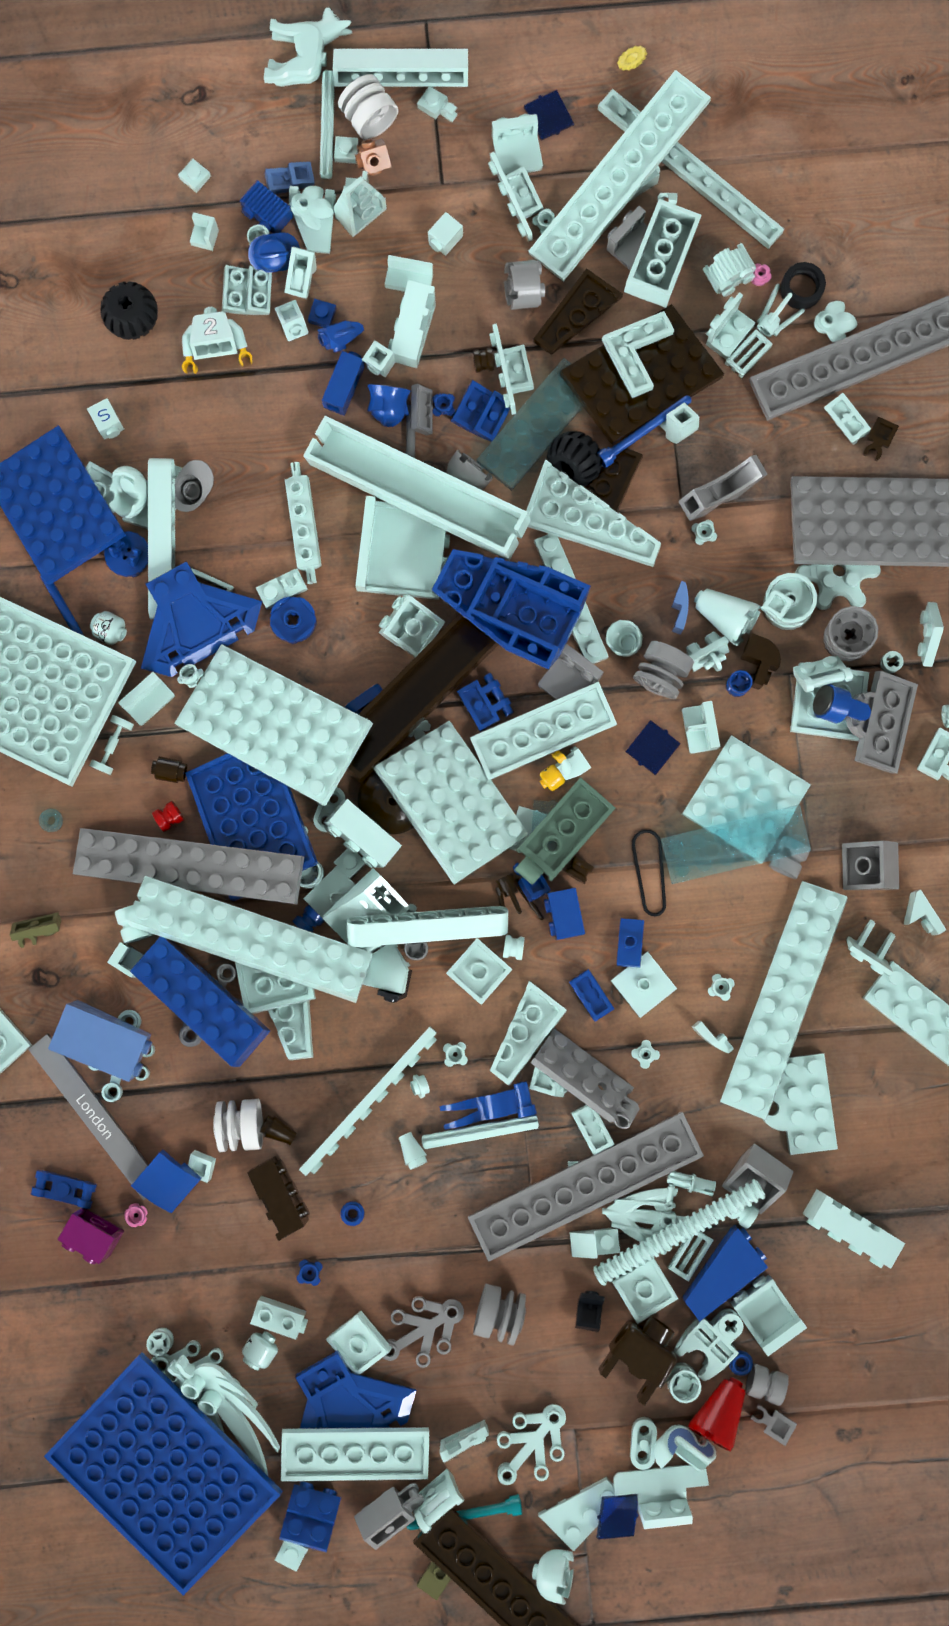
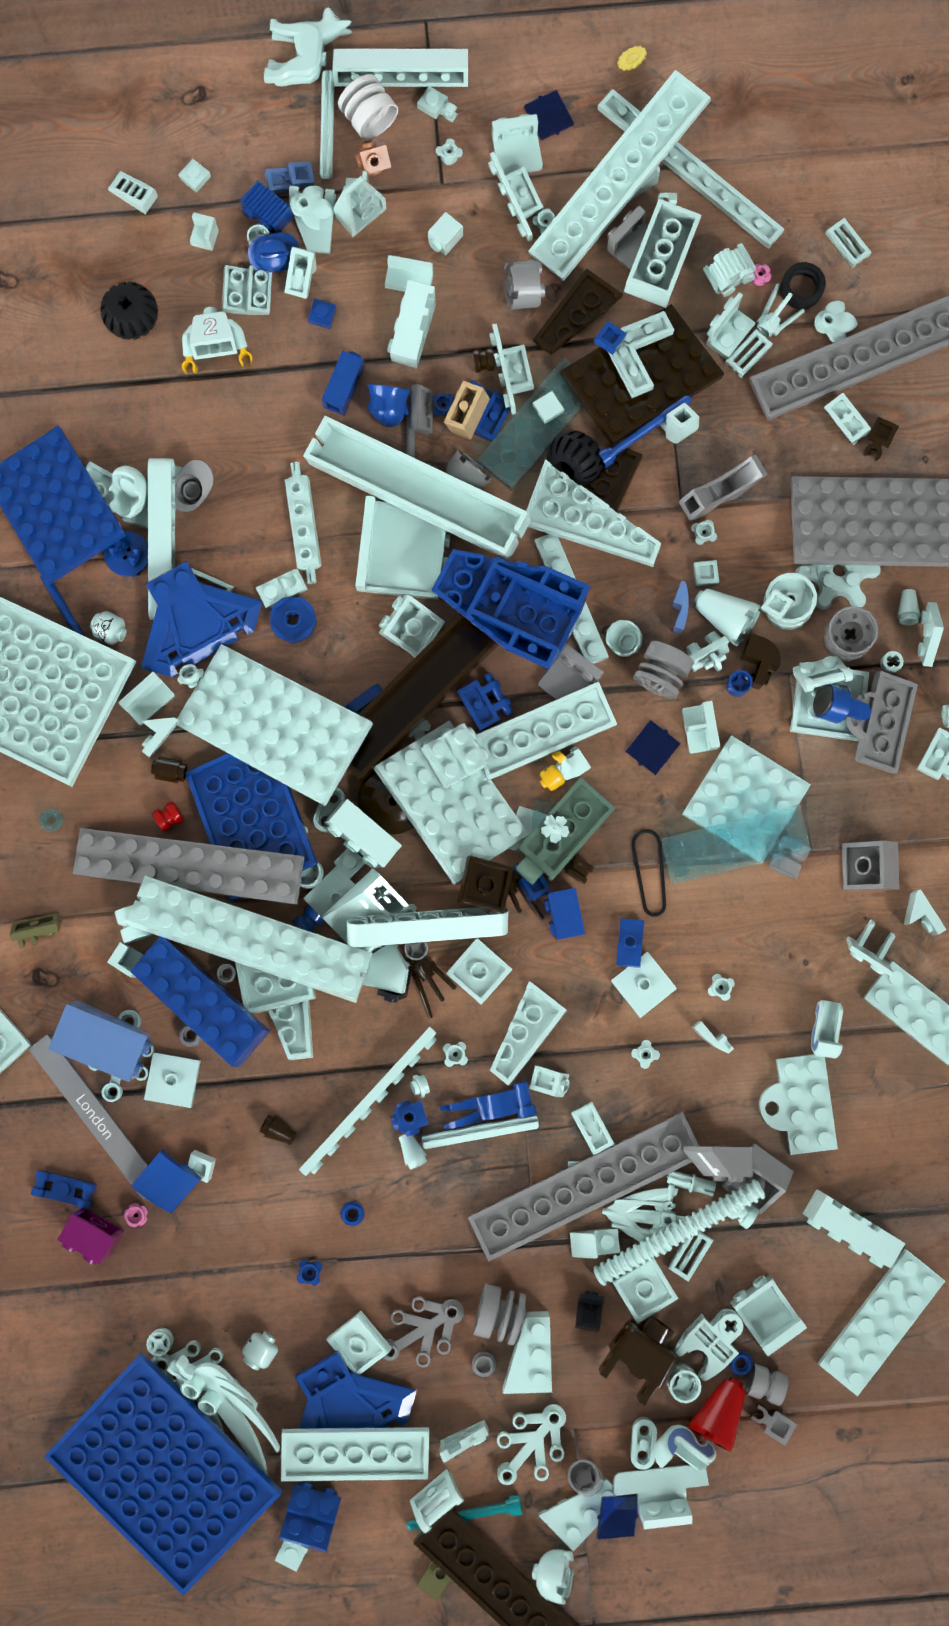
light aqua brick [87,398,124,440] -> none
light aqua wheel [89,715,134,775] -> none
white wheel [213,1098,263,1152] -> none
dark brown wedge [247,1156,310,1241] -> none
light aqua brick [250,1296,308,1339] -> none
light aqua bracket [275,300,309,341] -> none
blue hand [318,320,364,353] -> none
light aqua plate [334,136,359,164] -> none
light grey brick [354,1483,424,1550] -> none
light aqua brick [362,340,395,377] -> none
light aqua wheel [503,935,525,960] -> none
light grey hinge [531,1028,639,1129] -> none
blue plate [569,969,614,1022] -> none
blue slope [682,1225,768,1321] -> none
light aqua plate [720,881,848,1120] -> none
none -> light aqua slope [108,171,158,214]
none -> light aqua slope [141,717,179,758]
none -> light aqua plate [144,1052,201,1108]
none -> blue brick [390,1100,428,1137]
none -> dark brown plant [411,957,457,1019]
none -> light aqua plate [421,723,488,789]
none -> light aqua plate [436,139,463,165]
none -> tan brick [444,381,490,440]
none -> dark brown tile [458,855,513,914]
none -> light grey plate [472,1351,496,1377]
none -> light aqua wedge [503,1311,552,1394]
none -> light aqua tile [533,391,564,424]
none -> light aqua plant [541,815,570,843]
none -> light grey wheel [568,1459,603,1497]
none -> blue plate [594,321,627,355]
none -> light grey slope [684,1146,753,1182]
none -> light aqua tile [693,560,719,587]
none -> light aqua animal [811,1000,843,1059]
none -> light aqua plate [818,1249,945,1396]
none -> light aqua tile [825,218,872,268]
none -> light aqua cone [897,589,921,625]

